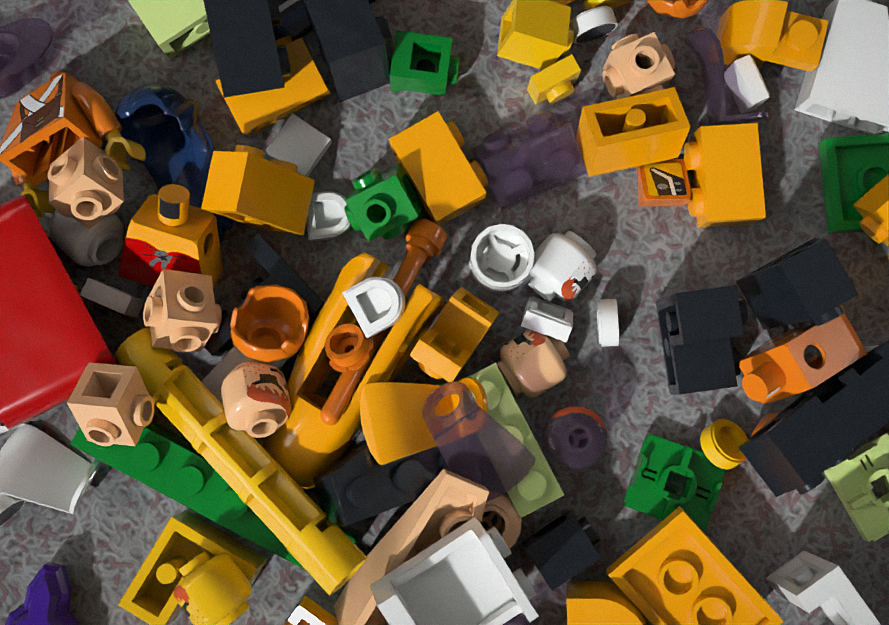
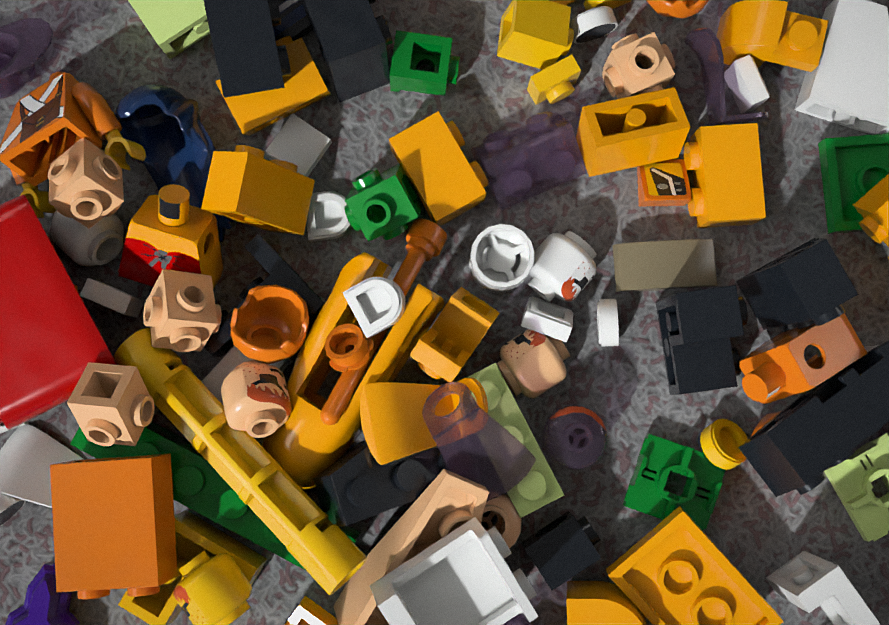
none -> orange brick [50,453,178,599]
none -> dark tan slope [613,239,717,292]

